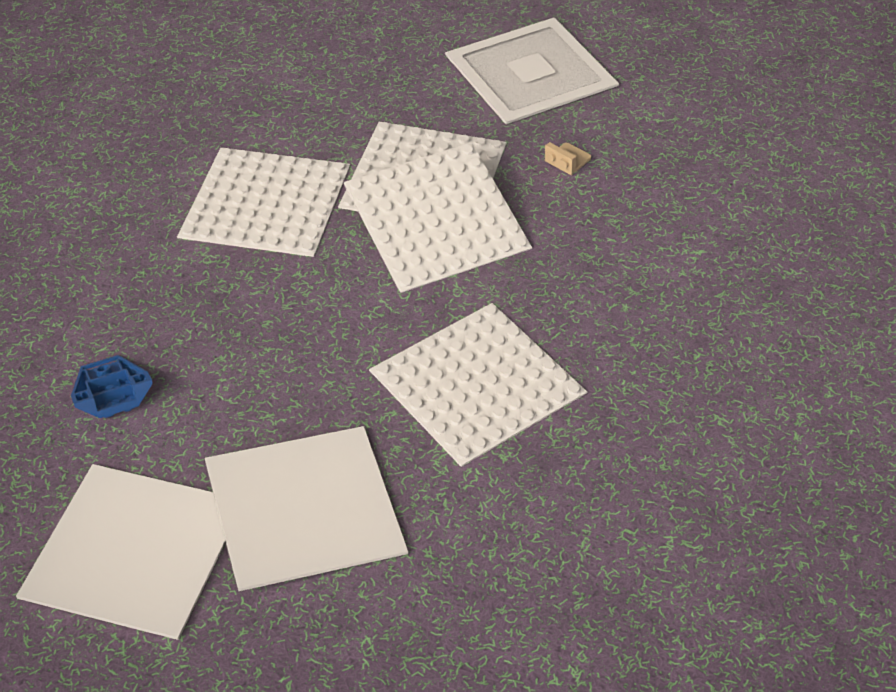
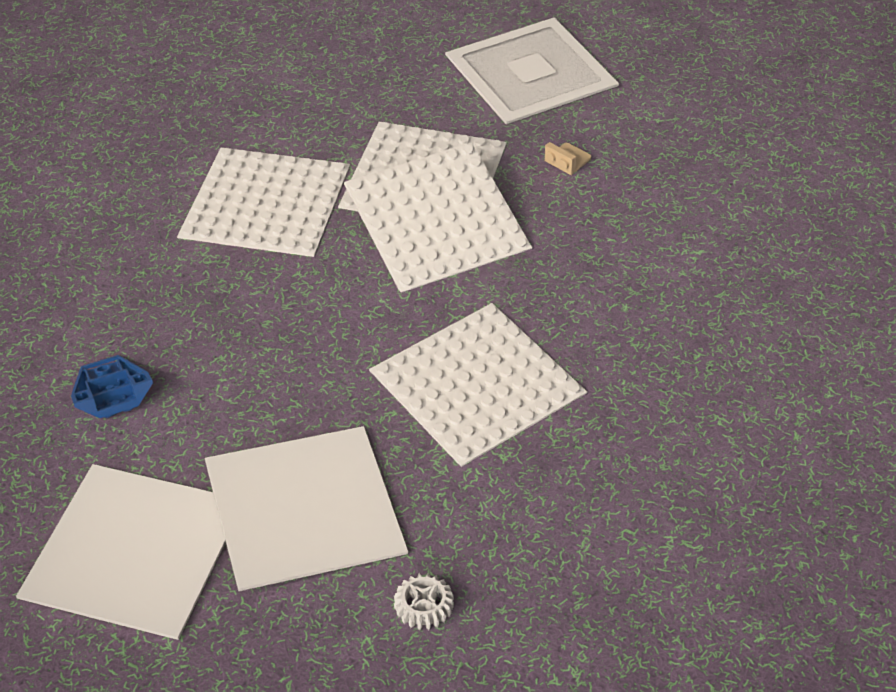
none -> white gear [394,573,454,631]

